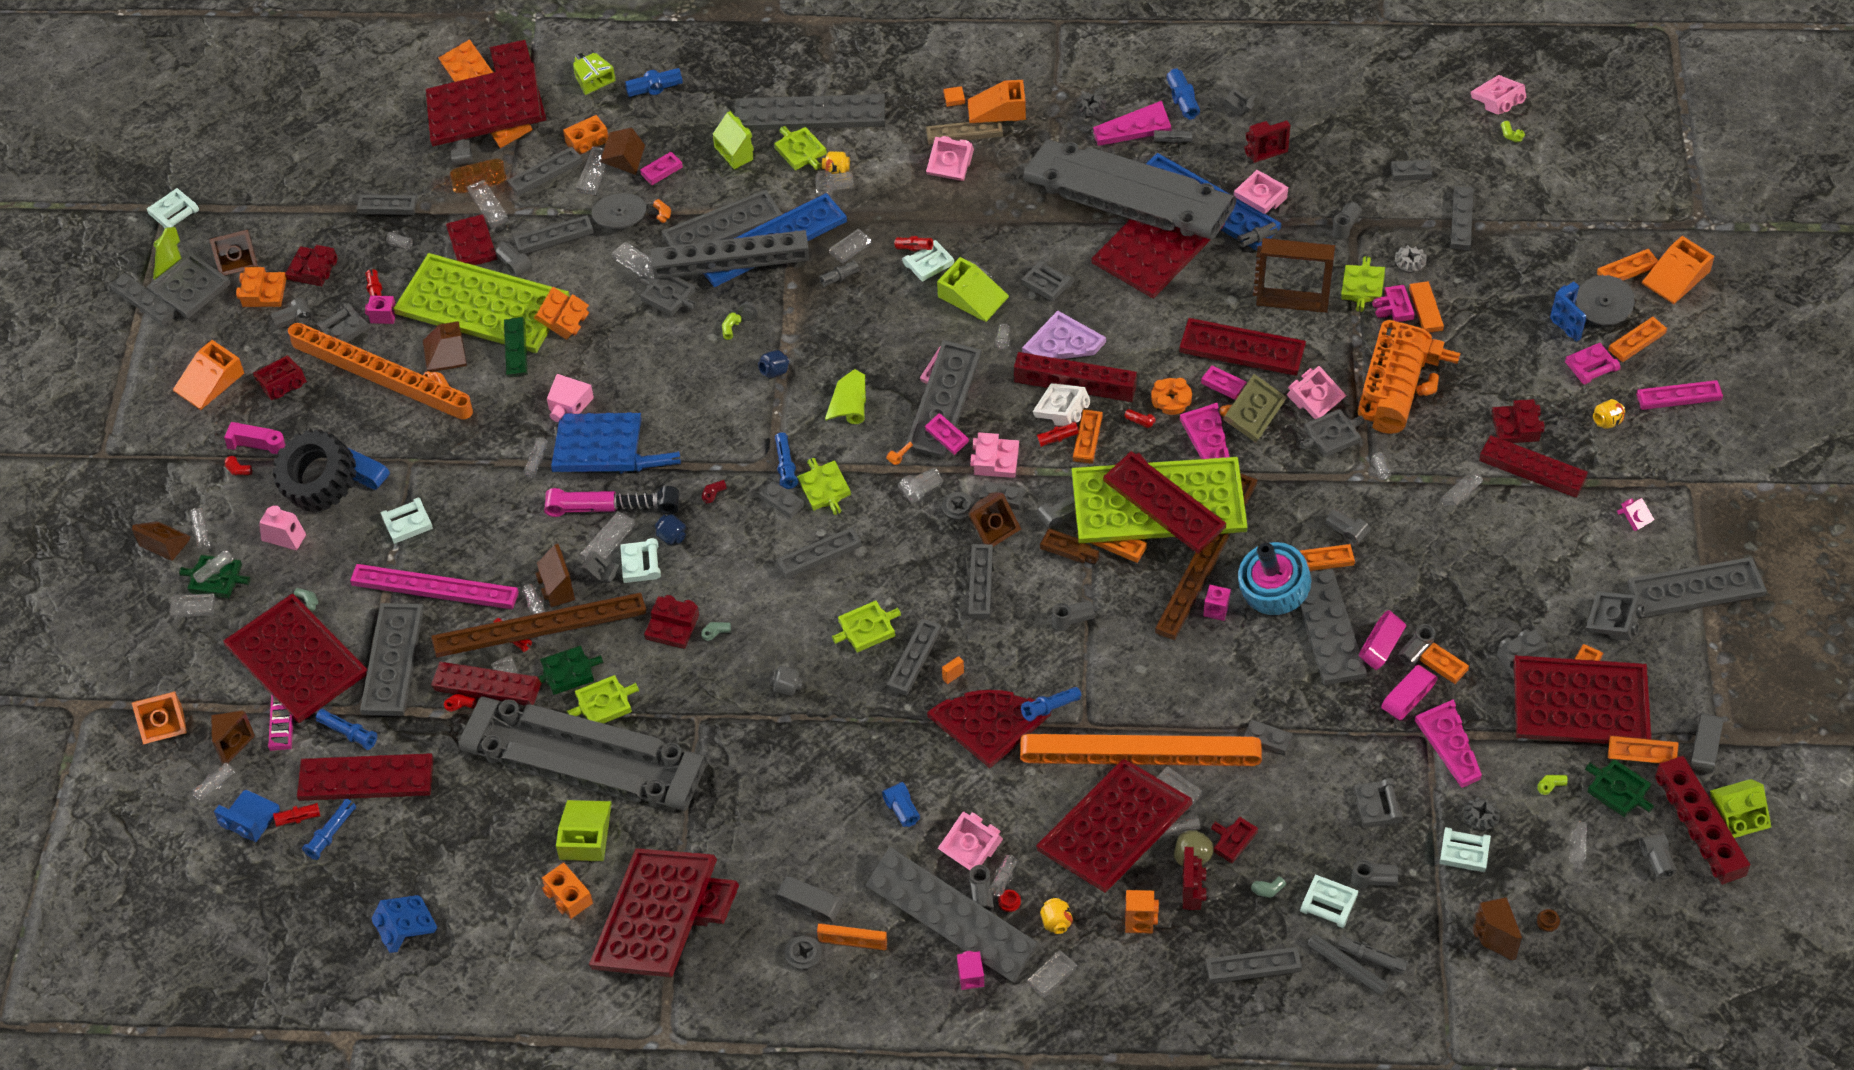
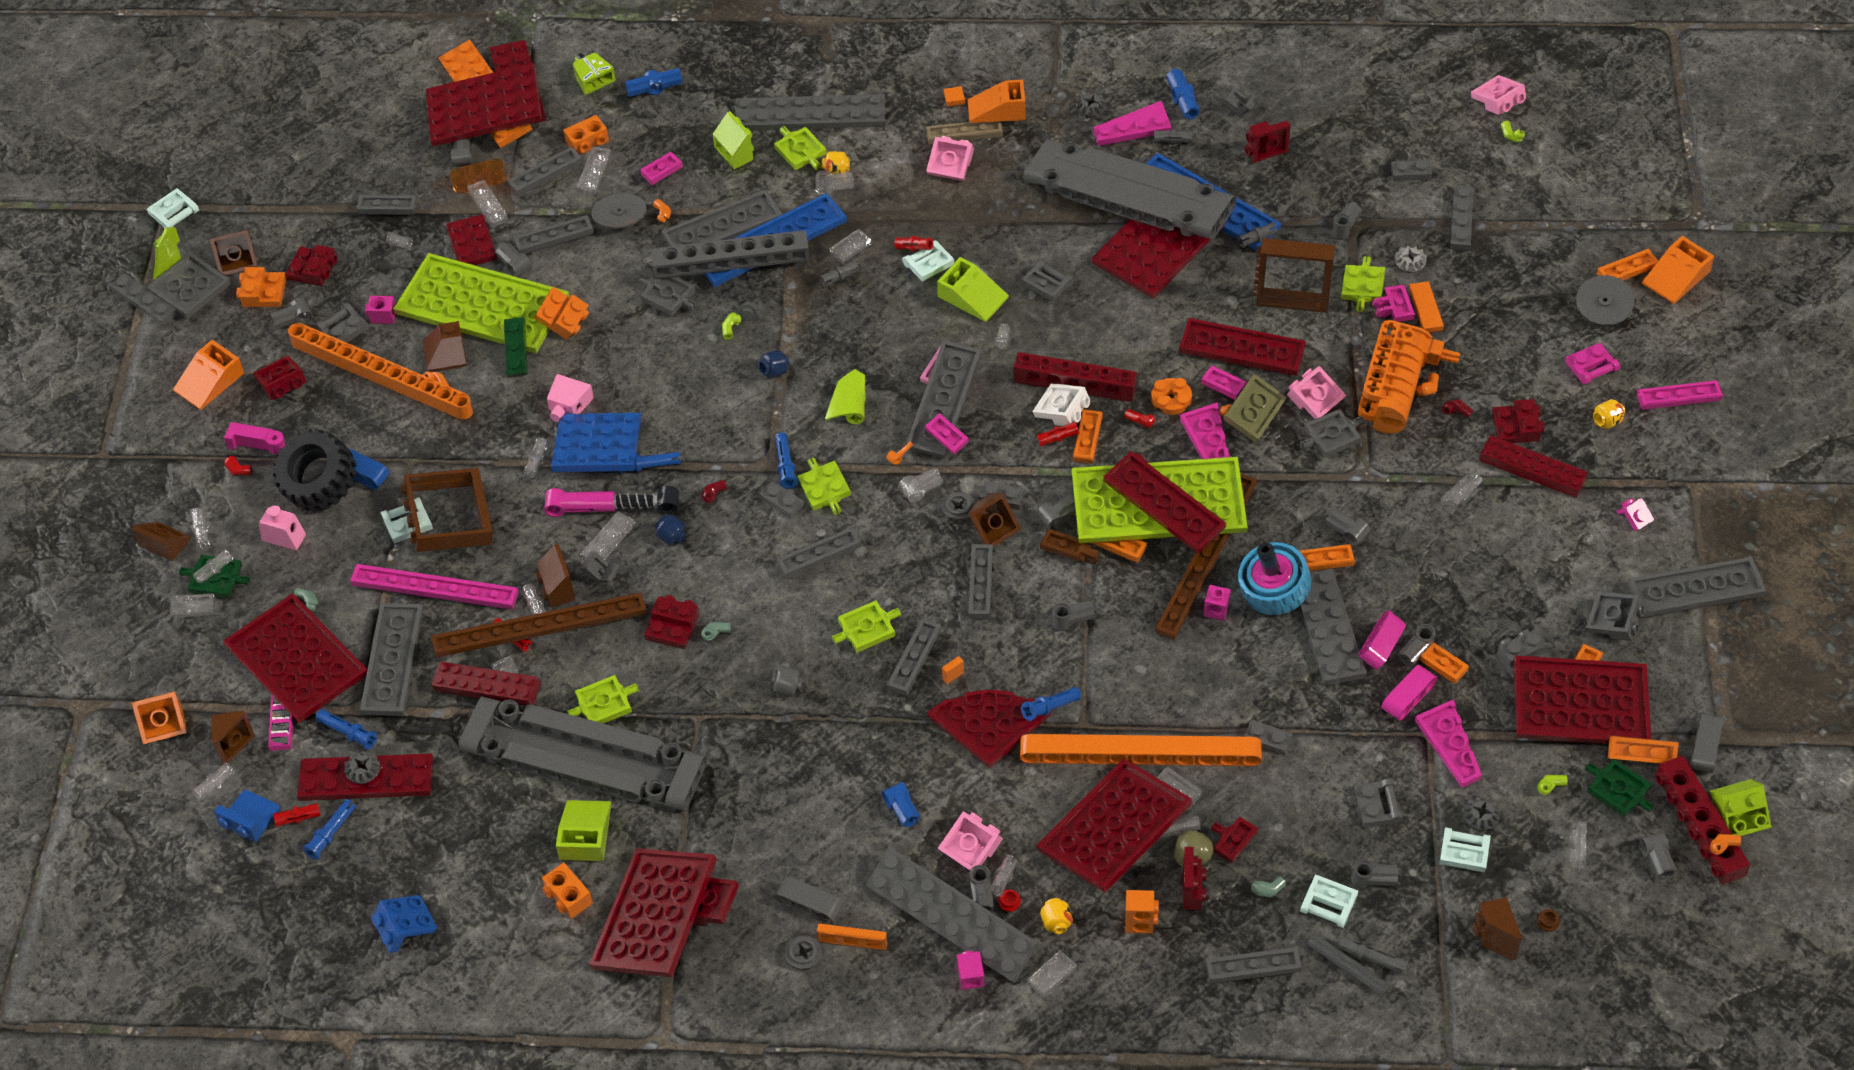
red pin [365,269,382,296] -> none
red arm [443,694,477,712] -> none
dark green plate [537,645,603,695] -> none
reddish brown slope [600,127,645,175] -> none
clear plate [612,242,654,280] -> none
light aqua plate [620,538,661,583] -> none
bright pink plate [970,433,1019,478] -> none
lavender plate [1022,311,1106,359] -> none
bright pink plate [1234,170,1288,214] -> none
clear pin [1371,452,1391,480] -> none
blue bracket [1550,282,1586,341] -> none
orange plate [1608,317,1667,362] -> none
none -> dark grey gear [344,751,380,784]
none -> reddish brown window [401,468,493,552]
none -> dark red arm [1442,399,1473,418]
none -> orange arm [1710,834,1741,855]

